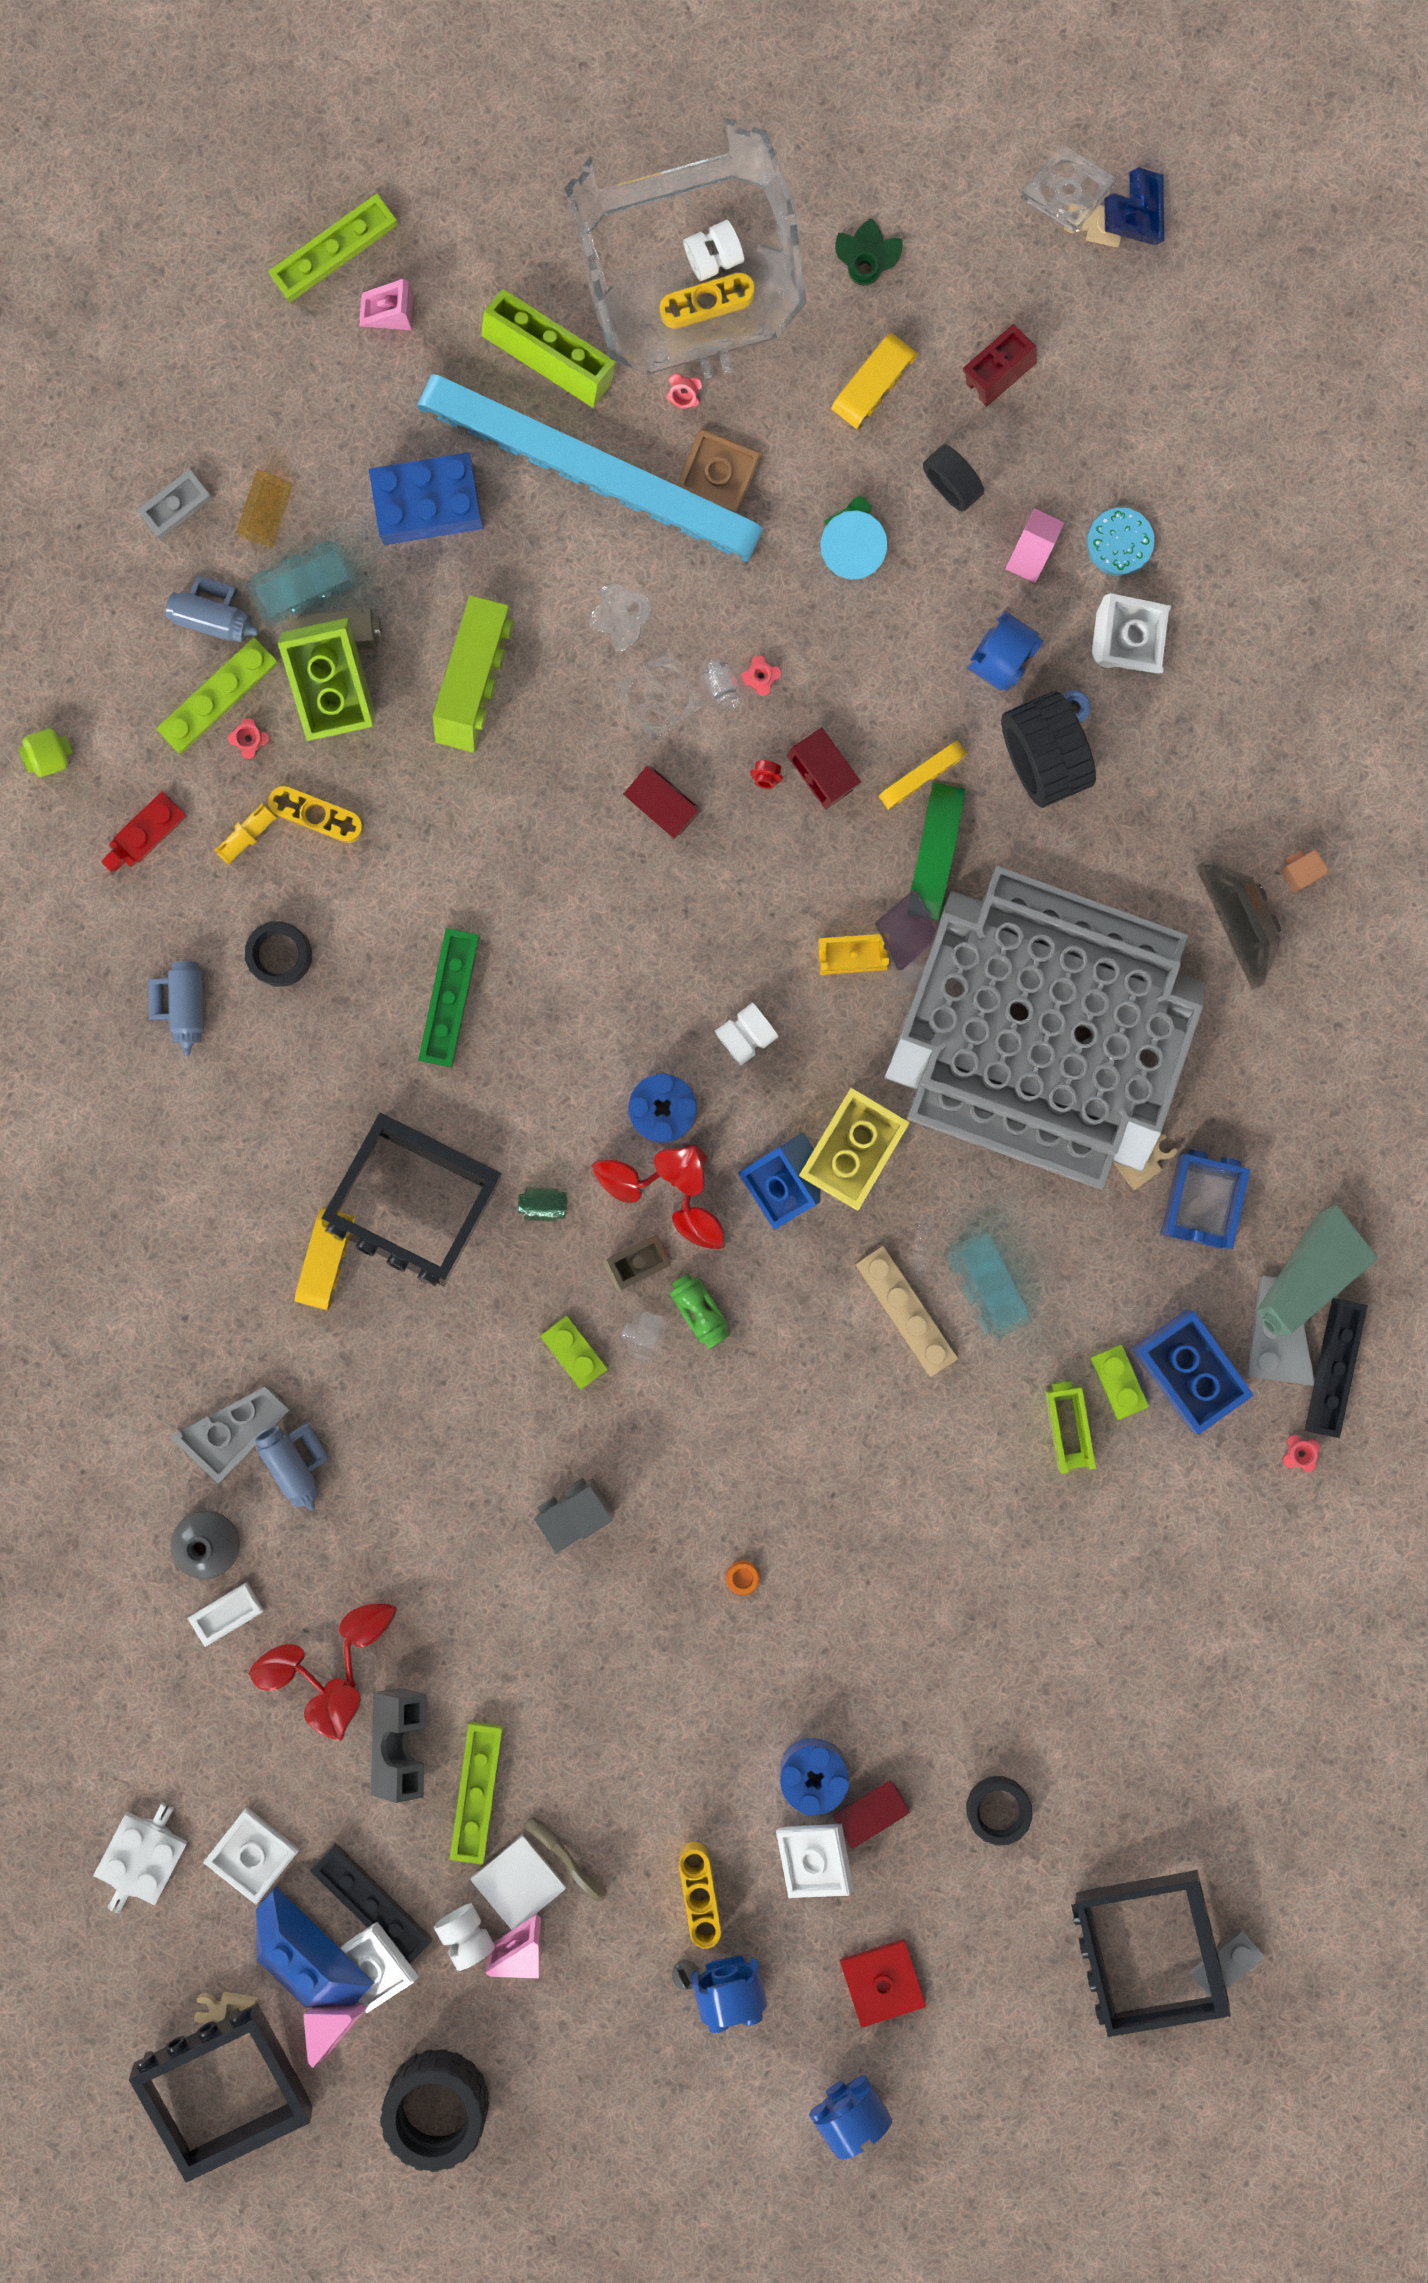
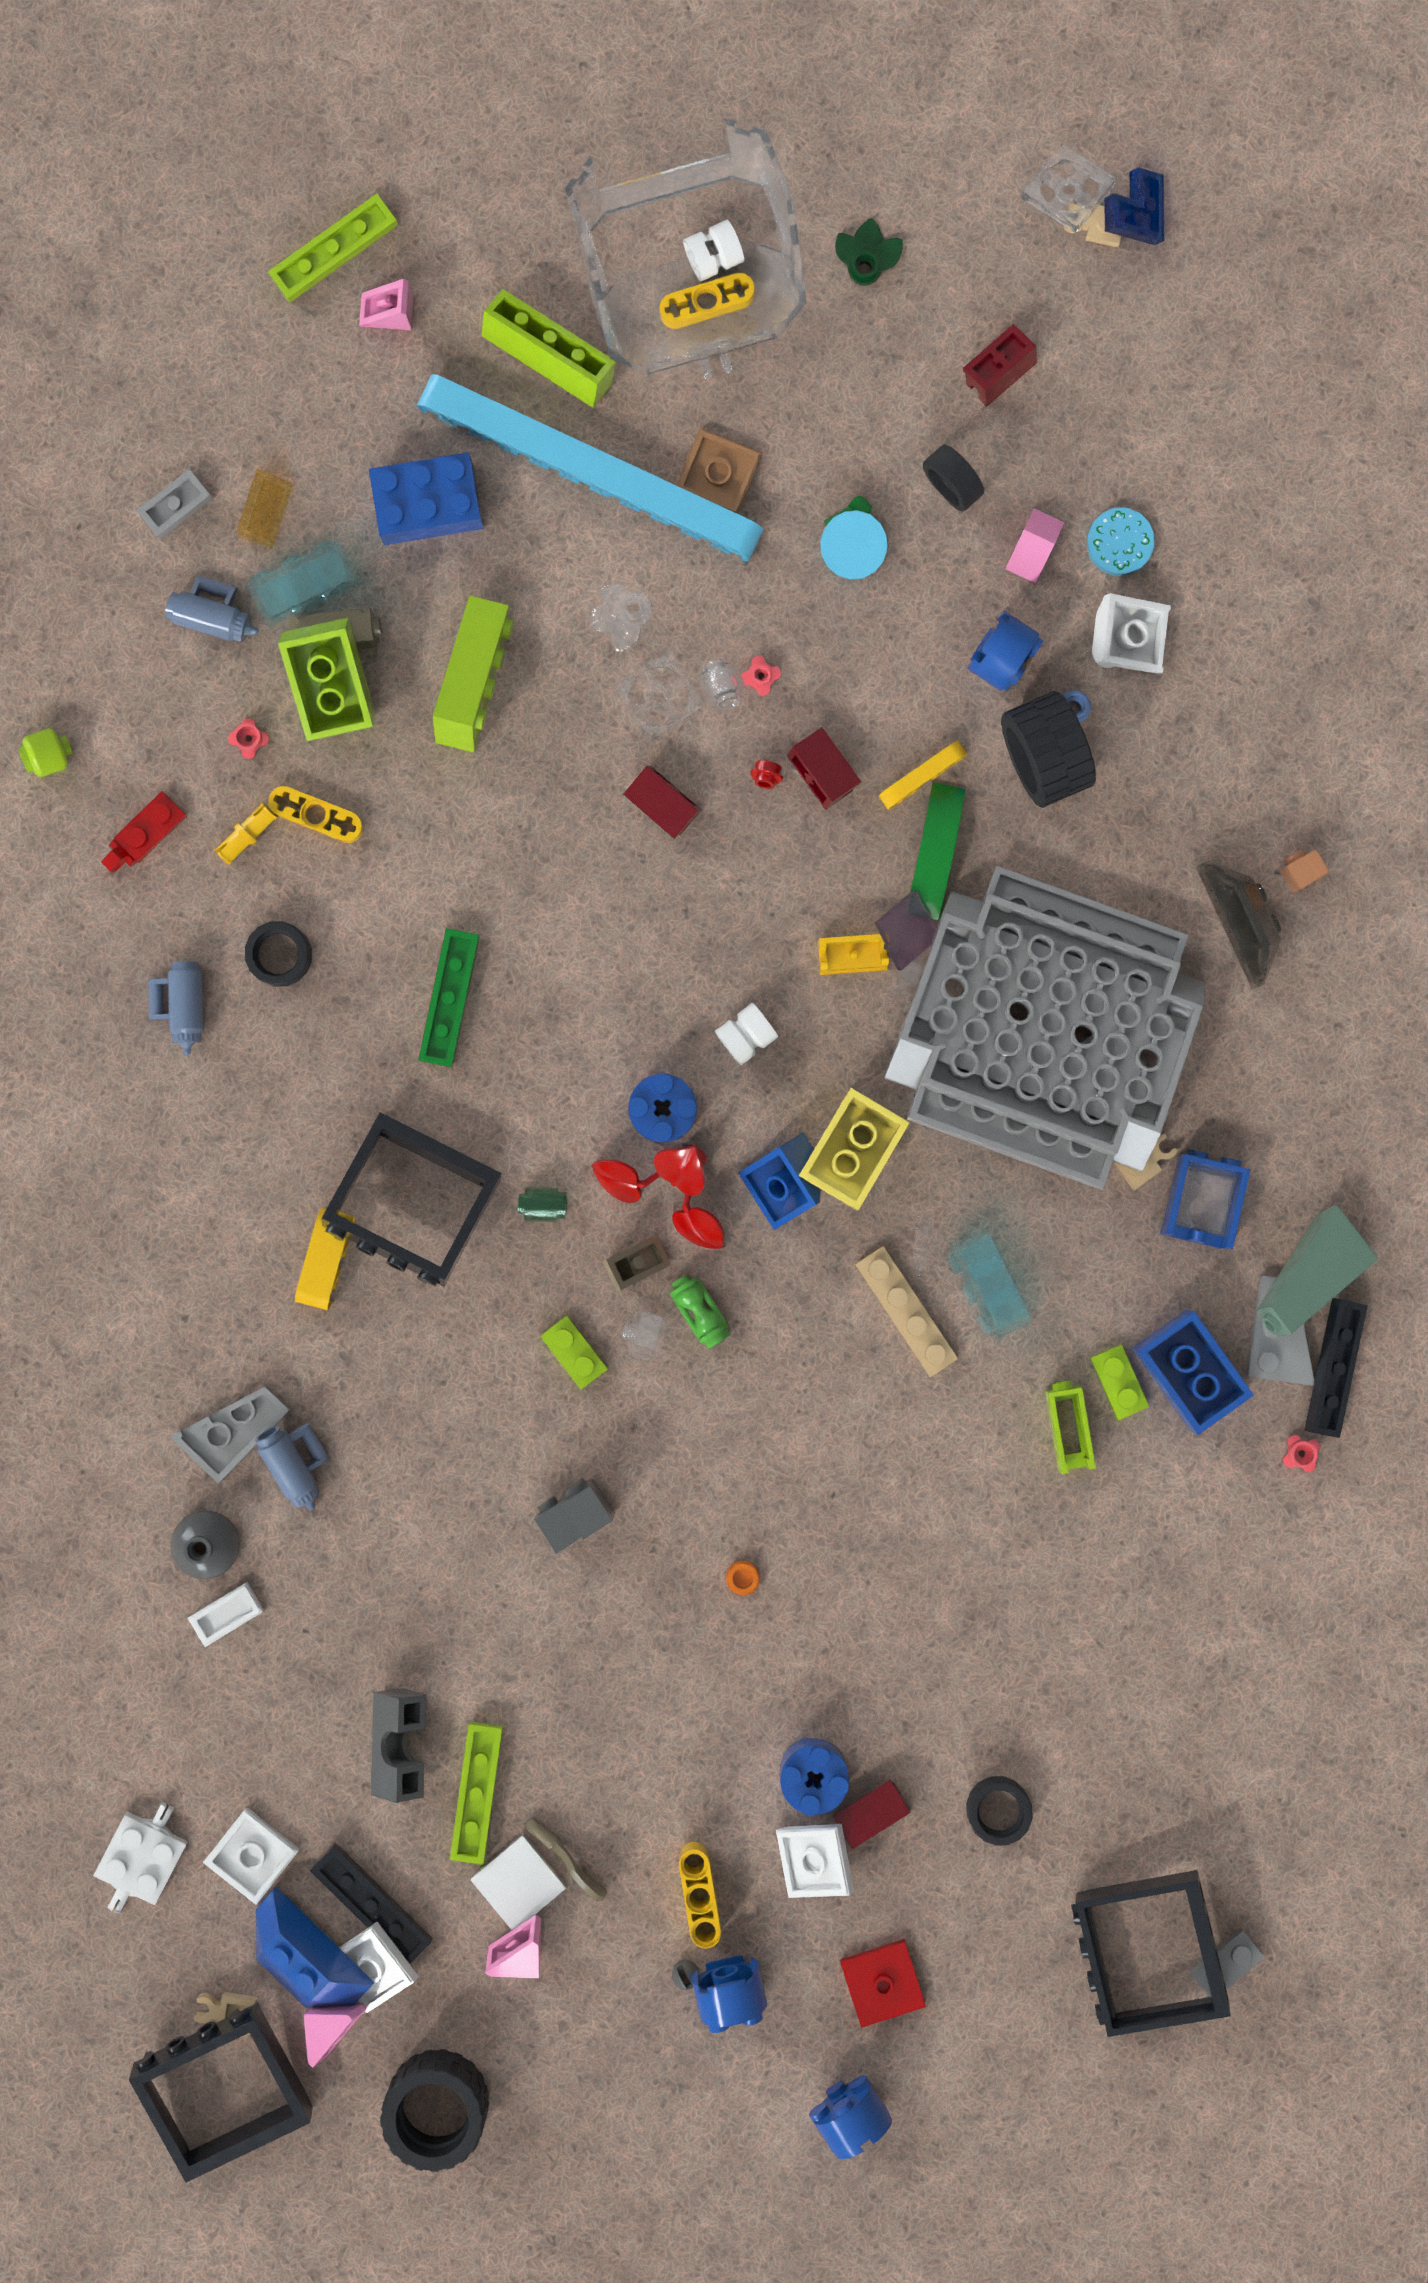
lime plate [156,637,279,755] -> none
red plant [248,1603,397,1741] -> none
white wheel [434,1903,496,1971] -> none
coral plate [666,373,702,409] -> none
yellow beam [831,332,918,430] -> none

